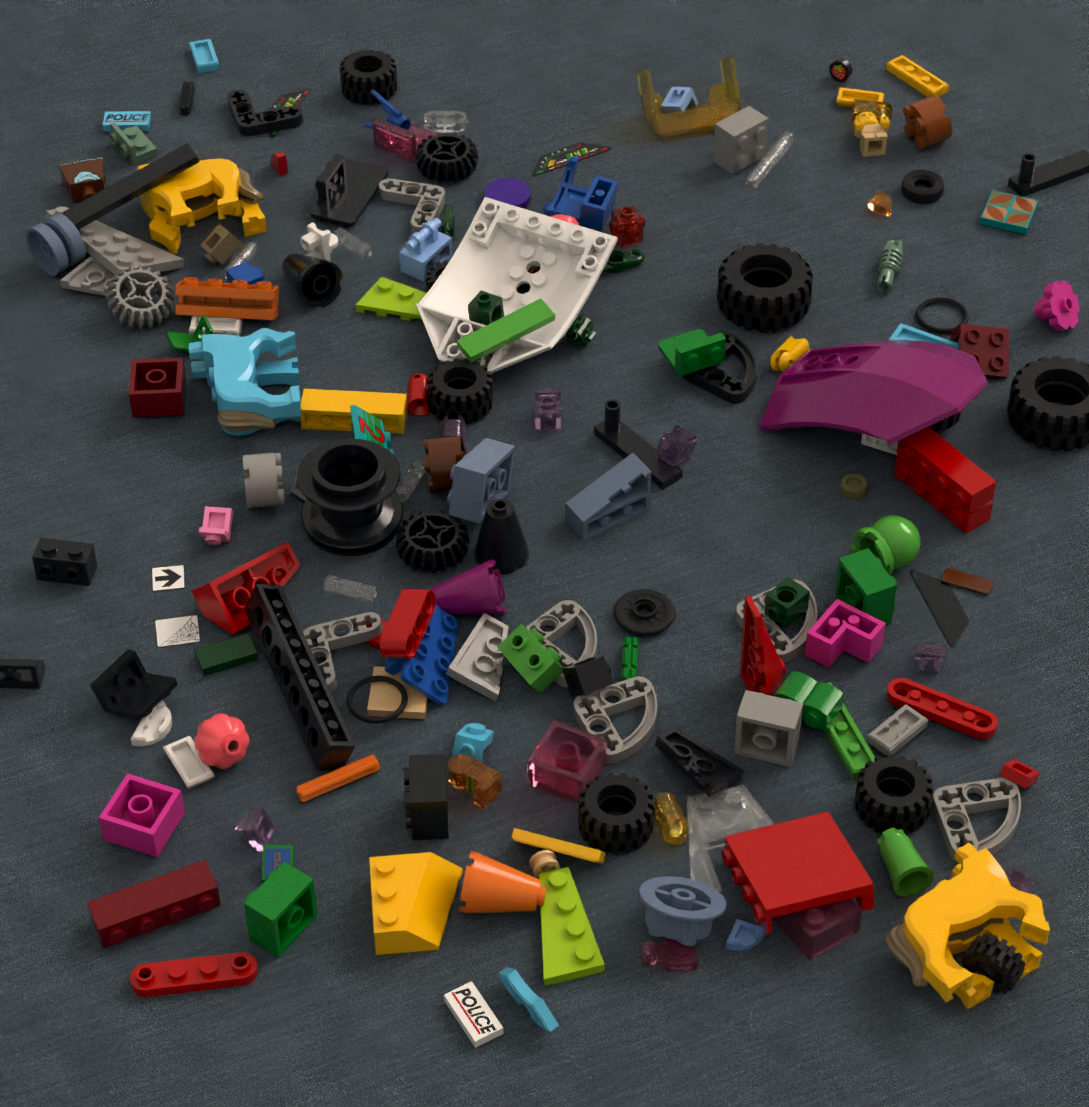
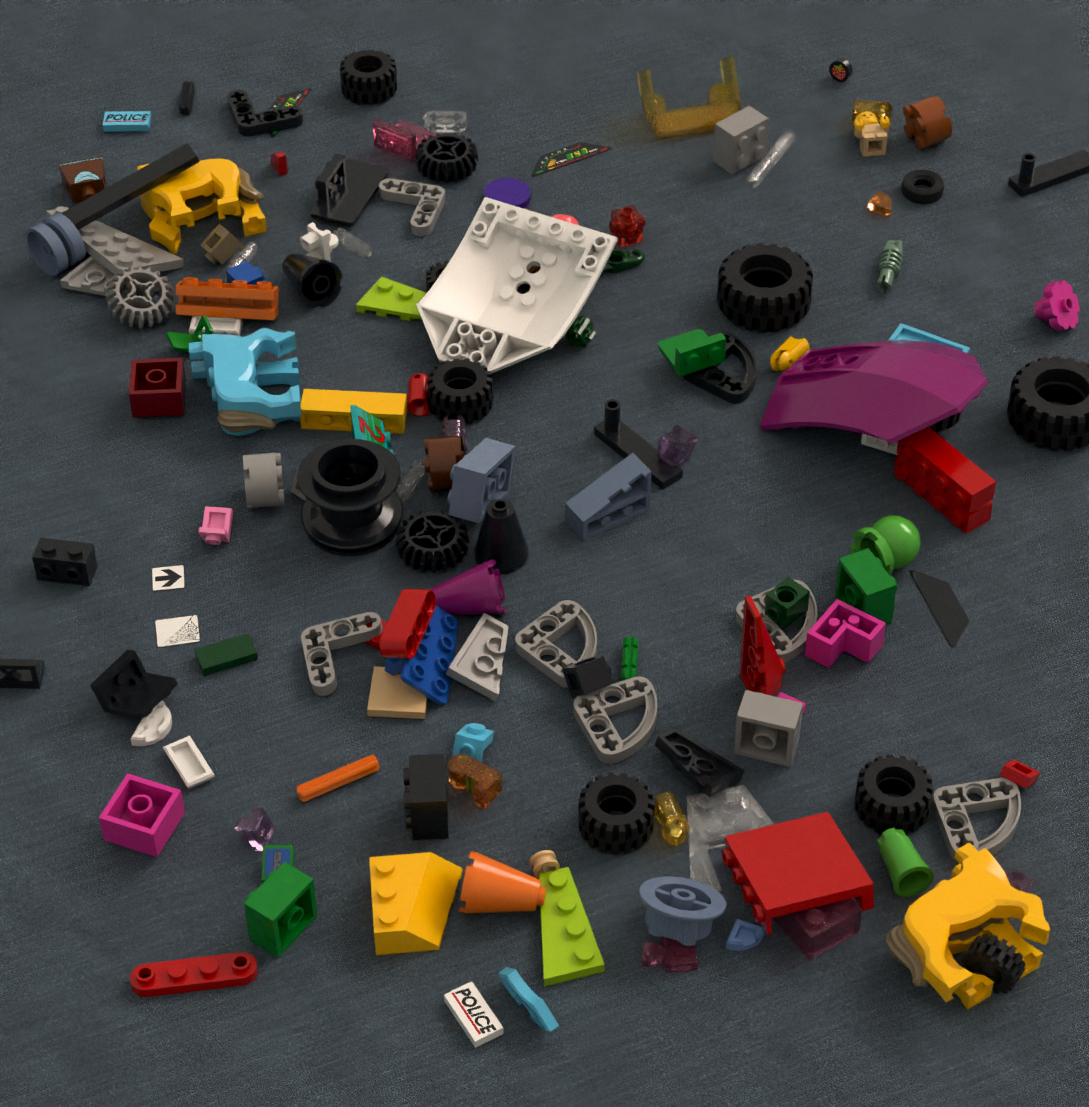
dark red brick [87,860,221,948] -> none
sand green bracket [109,123,158,165] -> none
medium azure tile [189,39,220,74] -> none
red wedge [191,542,301,635] -> none
coral plant [194,713,250,769] -> none
black brick [245,584,355,771] -> none
clear axle [323,575,377,602] -> none
black tyre [346,675,408,724] -> none
blue plant [364,90,411,136] -> none
light blue brick [399,218,453,282] -> none
dark green piece [441,204,454,238] -> none
bright green tile [457,298,555,363] -> none
dark green brick [467,290,504,326] -> none
bright green brick [497,623,563,693] -> none
yellow tile [512,828,606,864] -> none
clear pink brick [527,720,607,803] -> none
clear purple brick [535,389,561,430] -> none
blue piece [543,154,618,232] -> none
black wheel [614,589,675,636] -> none
light blue bracket [661,87,698,114] -> none
green brick [775,671,843,730] -> none
bright green tile [824,682,875,780] -> none
yellow tile [836,88,884,111] -> none
olive tile [840,474,867,499] -> none
light grey plate [867,704,928,756] -> none
yellow tile [886,55,949,97] -> none
red plate [887,678,998,739] -> none
clear purple tile [915,643,946,673] -> none
black tyre [916,297,969,334] -> none
reddish brown sticker [941,568,994,594] -> none
dark red bracket [950,323,1009,378] -> none
tile [980,190,1039,235] -> none

